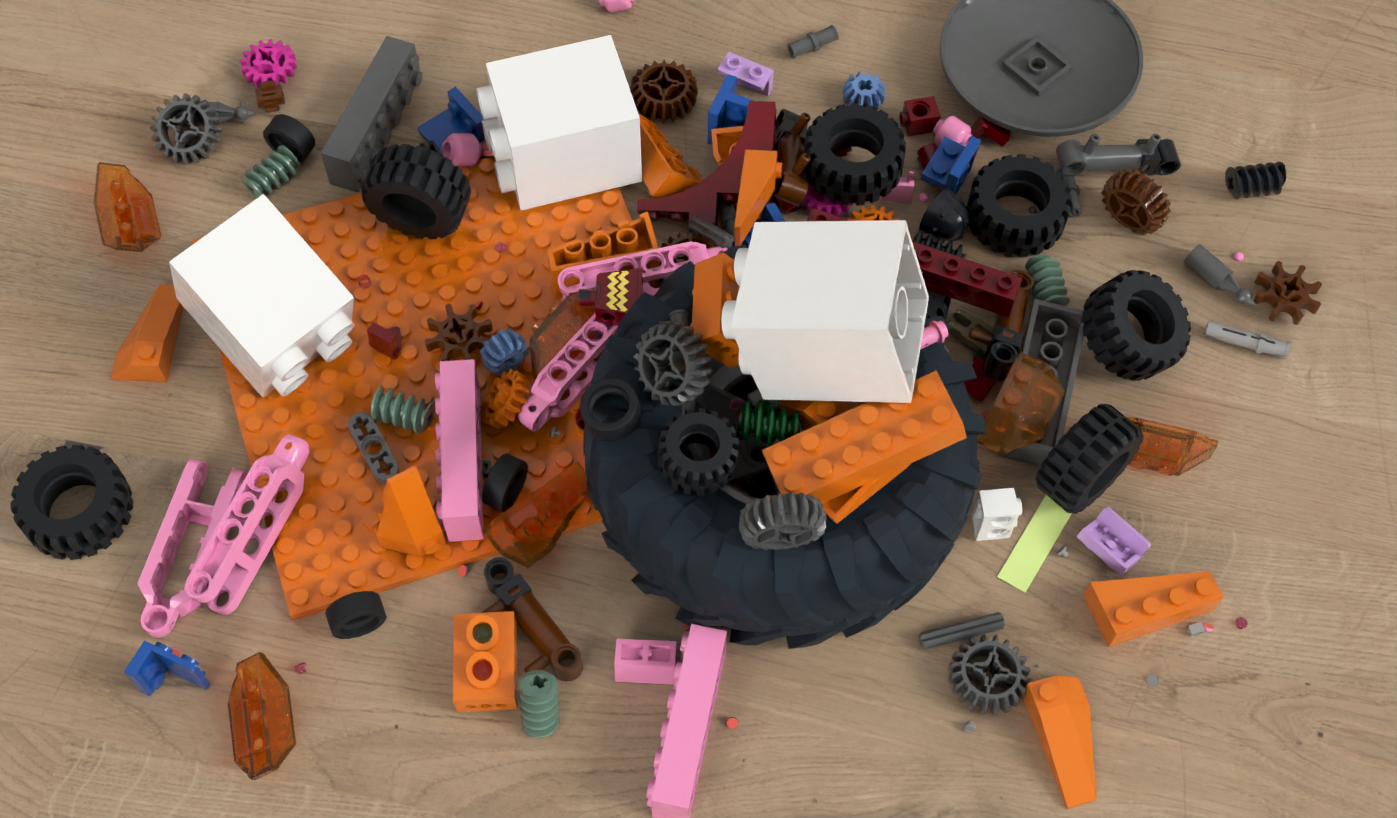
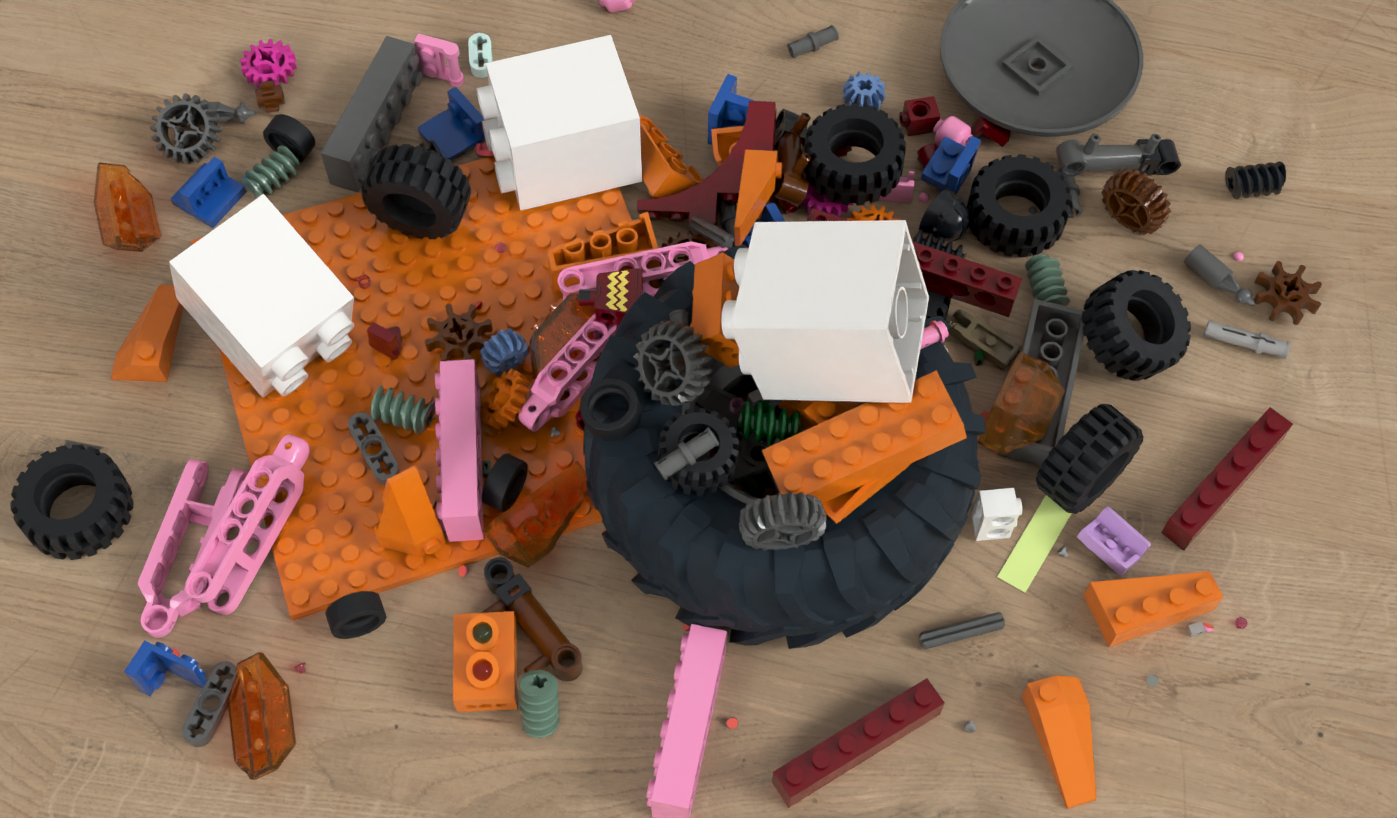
bright pink head [442,133,482,167] -> none
bright pink hinge [614,639,677,685] -> none
reddish brown gear [630,59,698,124] -> none
lavender bracket [718,52,774,96] -> none
dark grey gear [948,634,1030,716] -> none
dark red tile [964,356,996,401] -> none
piece [968,270,1034,381] -> none
clear orange wedge [1127,417,1218,476] -> none
none -> blue bracket [170,157,247,228]
none -> dark grey beam [182,661,241,747]
none -> bright pink plate [414,34,464,87]
none -> light aqua beam [468,33,493,78]
none -> dark grey pin [654,427,720,480]
none -> dark red brick [772,678,945,808]
none -> dark red brick [1161,407,1293,551]

